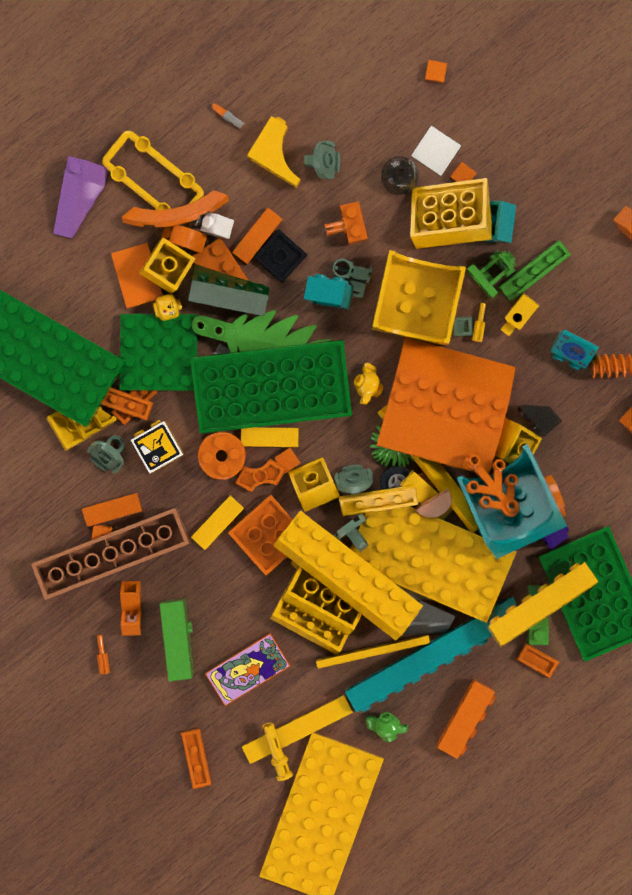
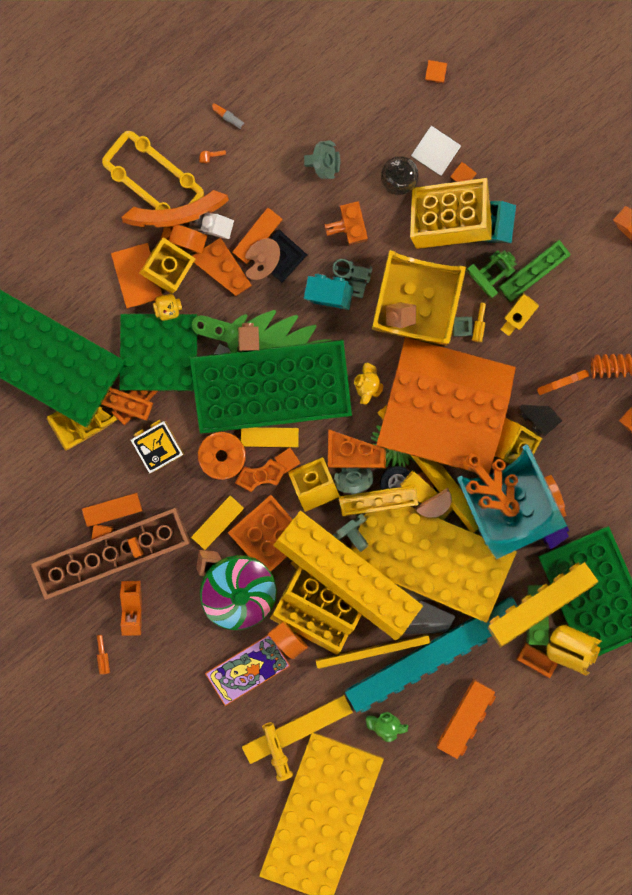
medium lavender wedge [53,156,108,238] -> none
sand green tile [87,435,124,473] -> none
bright green brick [160,598,194,681] -> none
orange tile [181,728,212,789] -> none
wedge [188,264,269,316] -> none
yellow arch [247,116,301,188] -> none
teal slope [549,329,599,371] -> none
none -> orange tile [127,537,143,558]
none -> nougat brick [196,550,221,576]
none -> orange hand [199,150,226,163]
none -> dish [199,555,277,630]
none -> nougat brick [238,323,259,351]
none -> nougat piece [245,238,280,280]
none -> orange brick [268,620,309,659]
none -> orange wing [328,429,386,468]
none -> nougat brick [386,302,416,328]
none -> orange tile [537,369,590,395]
none -> yellow cylinder [546,625,602,676]

